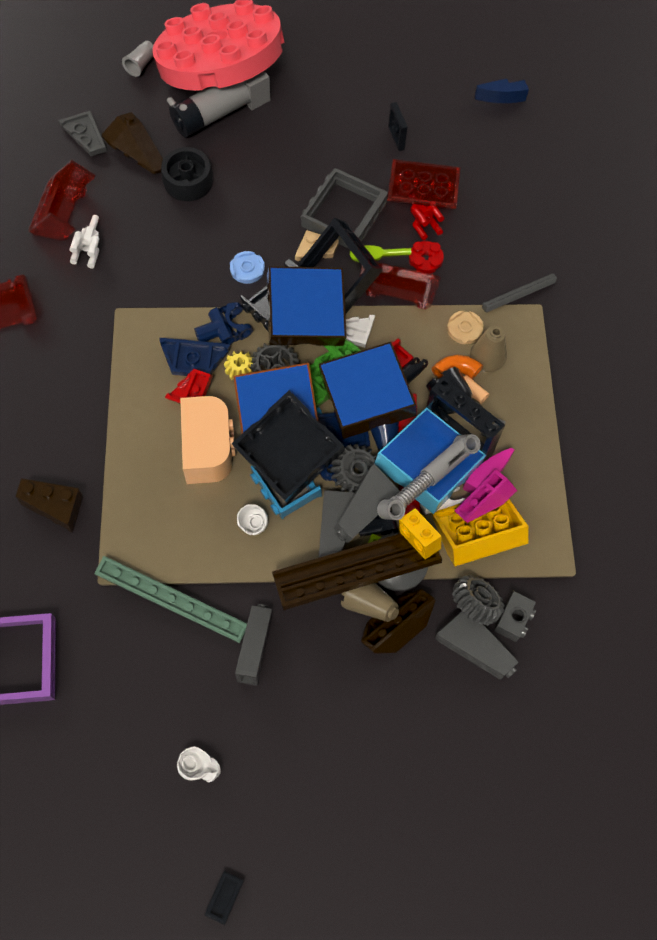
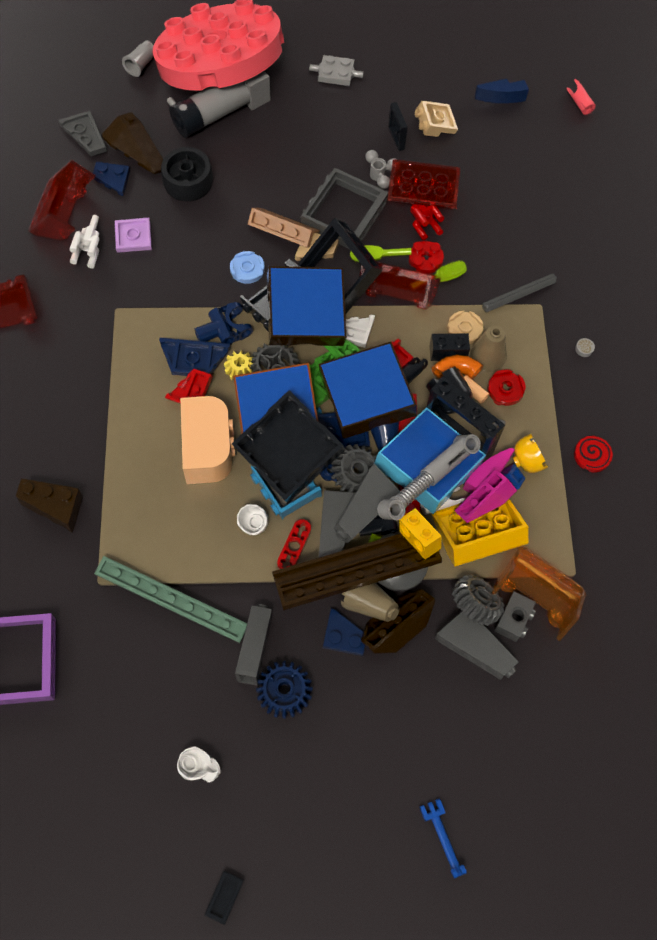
none -> dark blue wing [93,162,130,196]
none -> lavender tile [115,218,152,253]
none -> medium nougat panel [247,208,320,247]
none -> dark blue gear [256,661,313,719]
none -> red beam [277,519,311,570]
none -> light grey plate [309,55,364,86]
none -> dark blue wing [323,609,365,656]
none -> light grey piece [365,150,400,189]
none -> lime piece [410,260,467,291]
none -> tan plate [415,101,458,137]
none -> blue hinge [419,799,467,879]
none -> black brick [429,333,470,361]
none -> red plate [487,369,526,406]
none -> clear orange windscreen [491,547,586,641]
none -> blue slope [501,464,525,490]
none -> yellow cylinder [512,434,548,473]
none -> coral piece [567,79,596,115]
none -> red tile [574,436,613,473]
none -> light grey tile [575,338,595,357]

